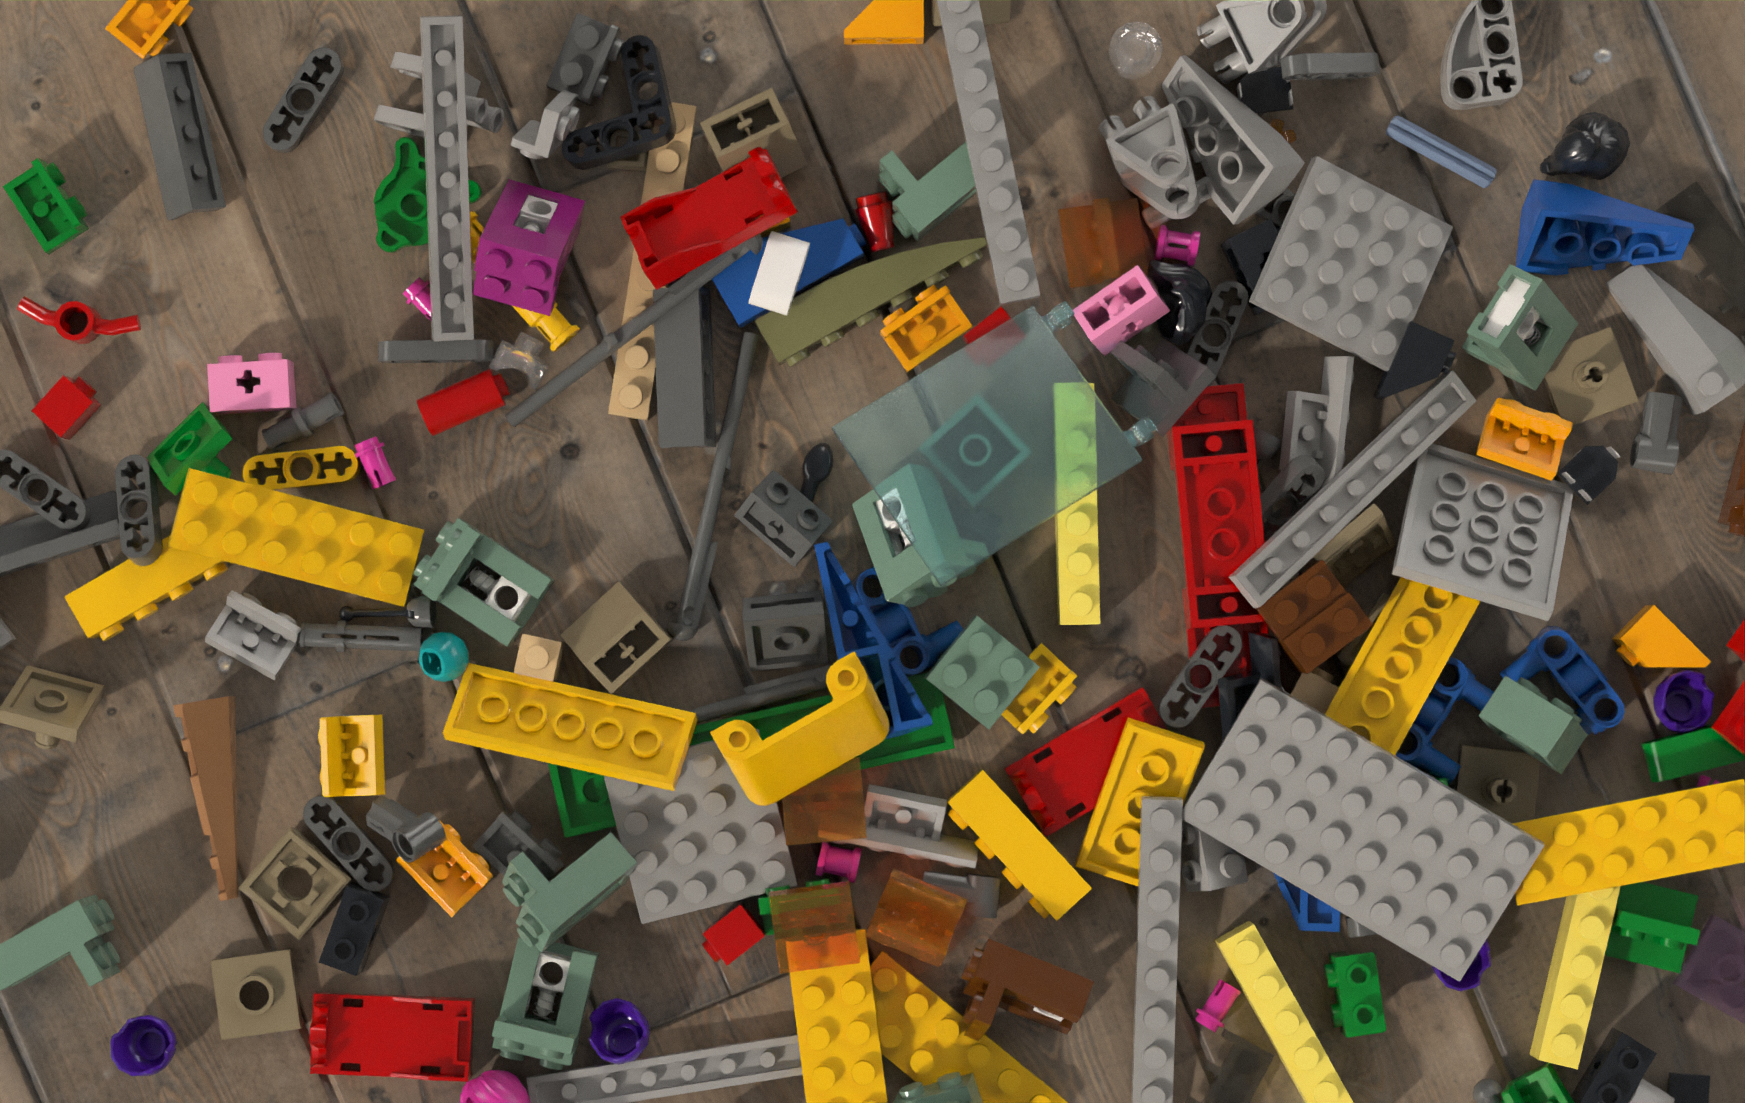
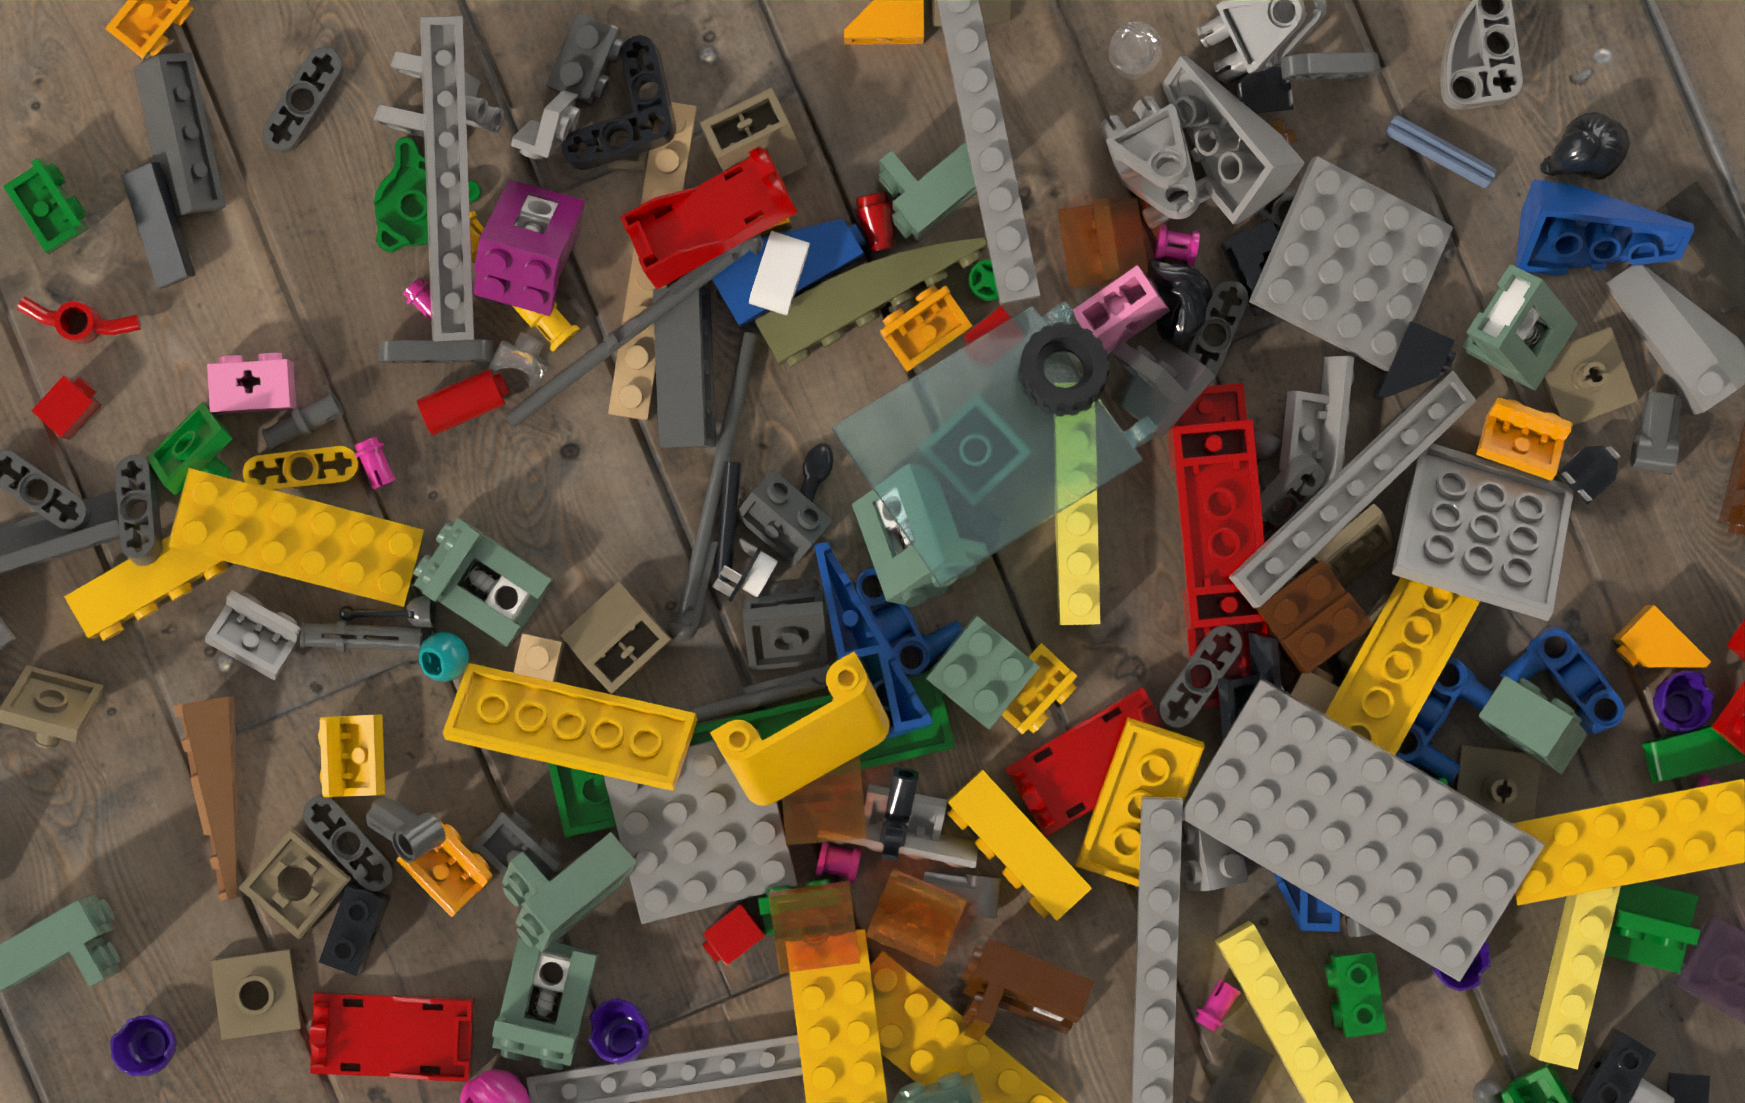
none -> tile [121,162,195,289]
none -> piece [713,538,778,602]
none -> black bar [715,461,741,582]
none -> black bar [880,767,919,862]
none -> green wheel [968,259,999,302]
none -> black tyre [1018,322,1110,417]

